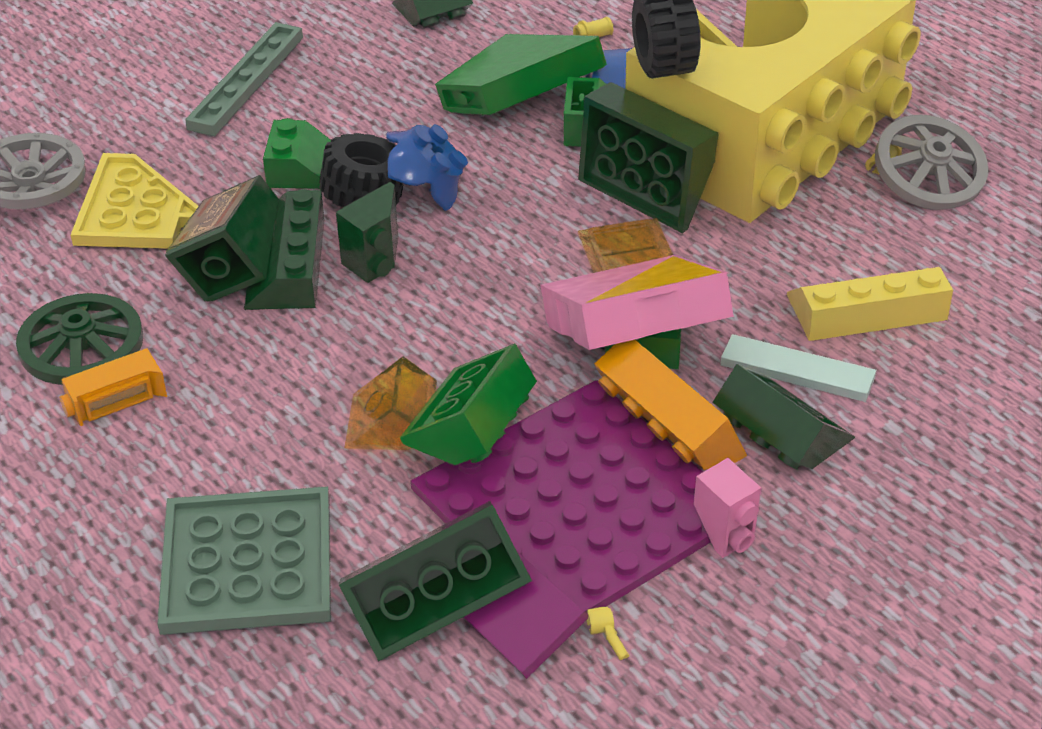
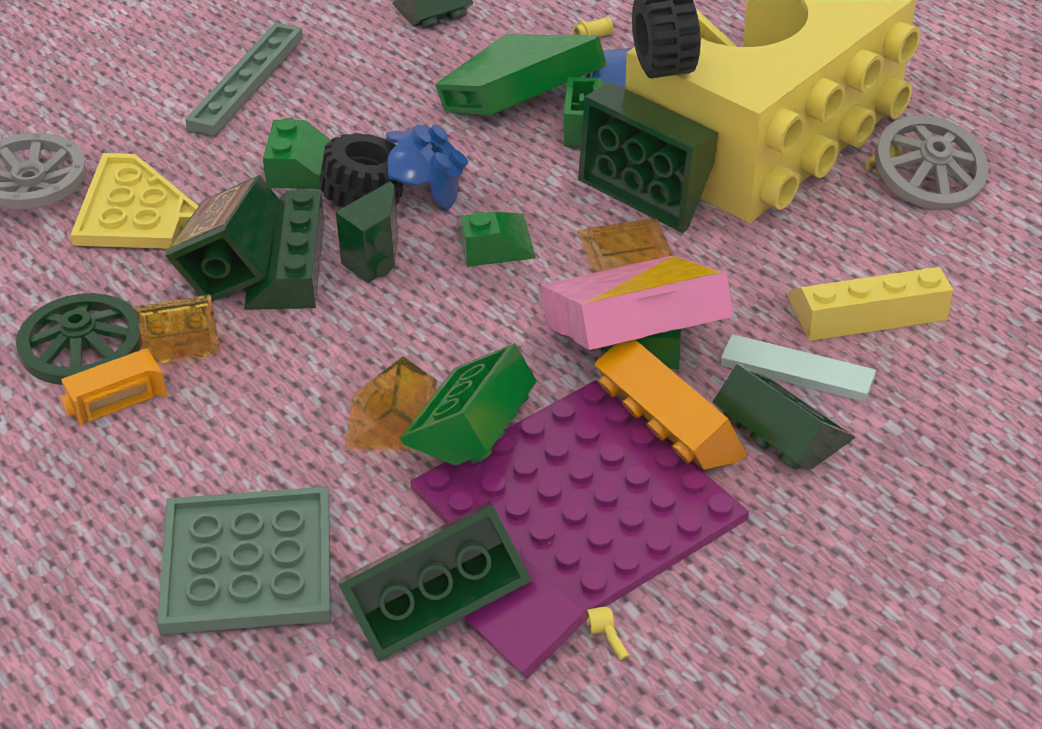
bright pink slope [693,458,761,558] -> none
none -> clear yellow slope [135,295,220,363]
none -> green slope [457,212,536,267]

